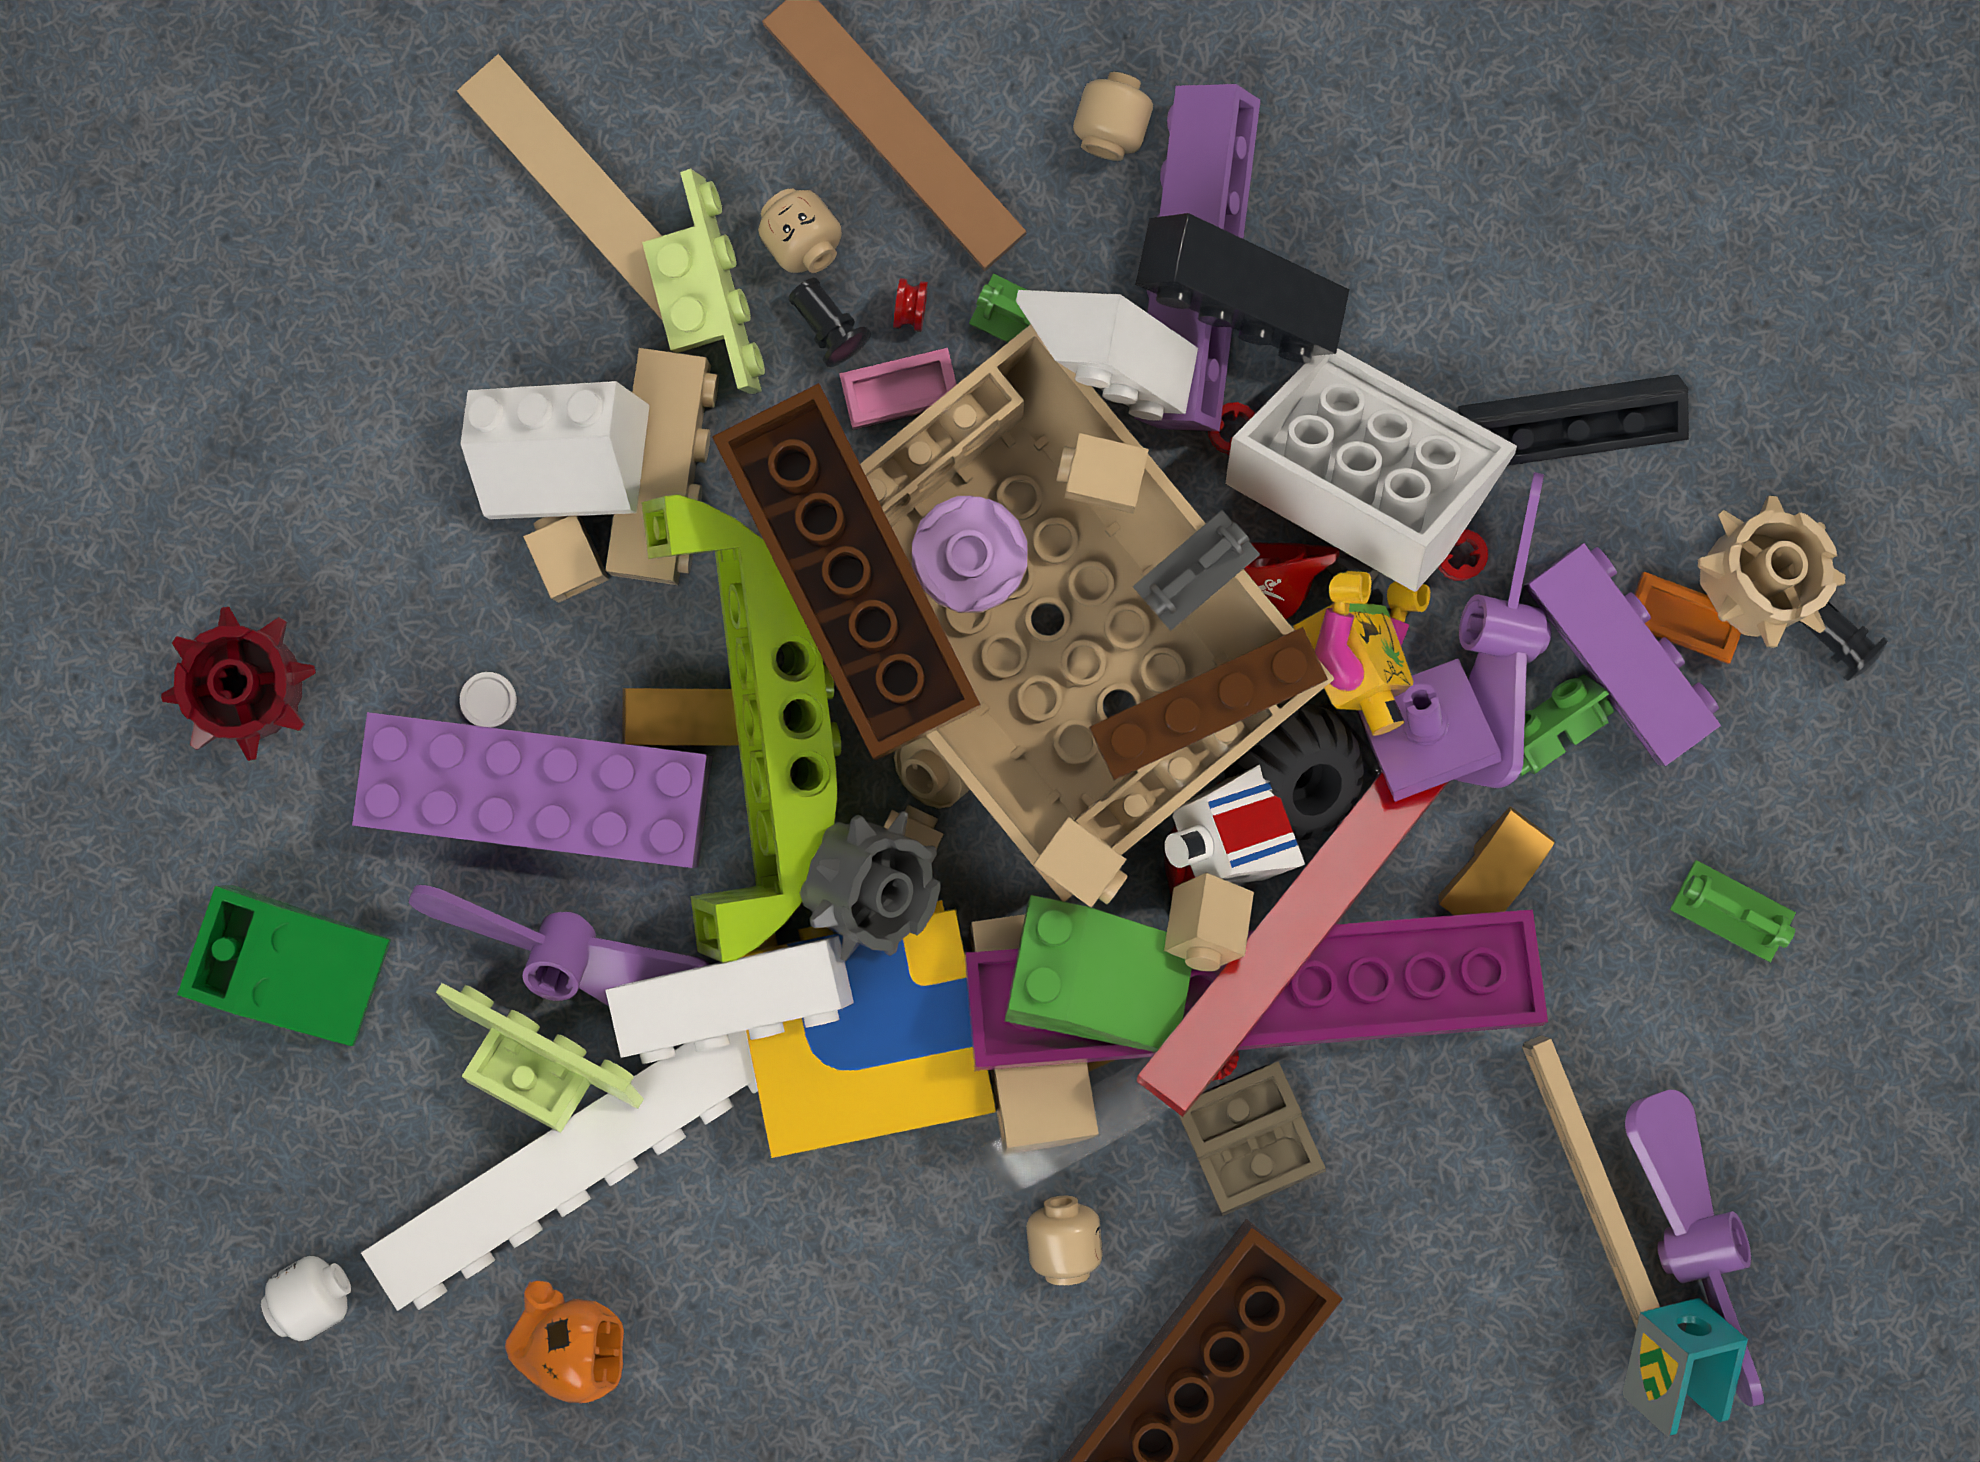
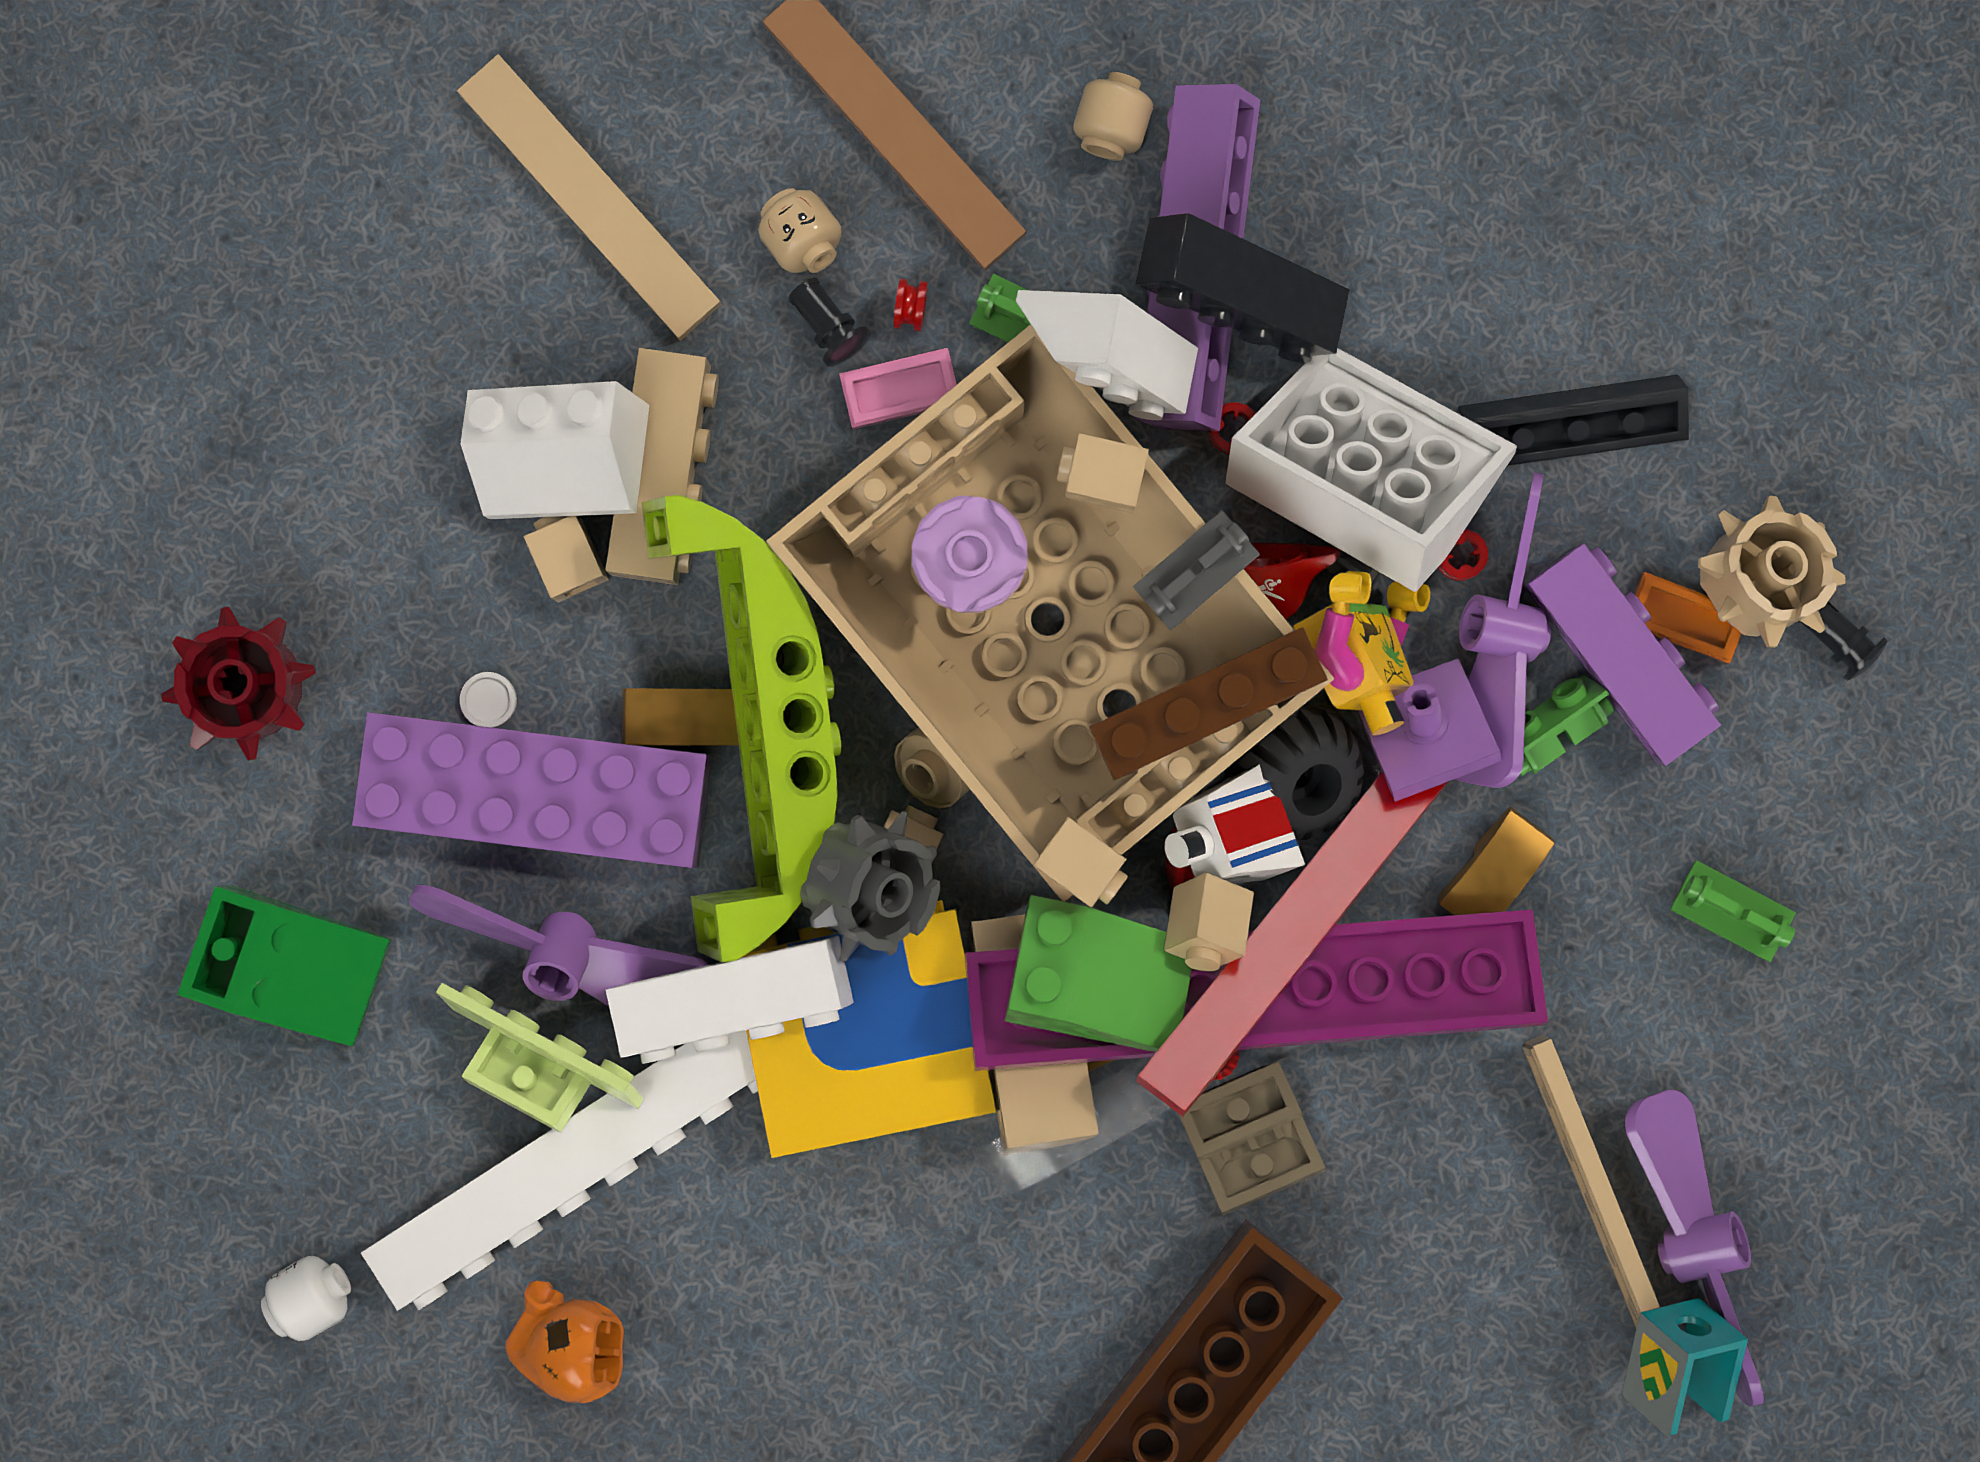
yellowish green bracket [642,169,765,394] -> none
reddish brown brick [712,383,981,760] -> none
tan head [1026,1196,1103,1285] -> none

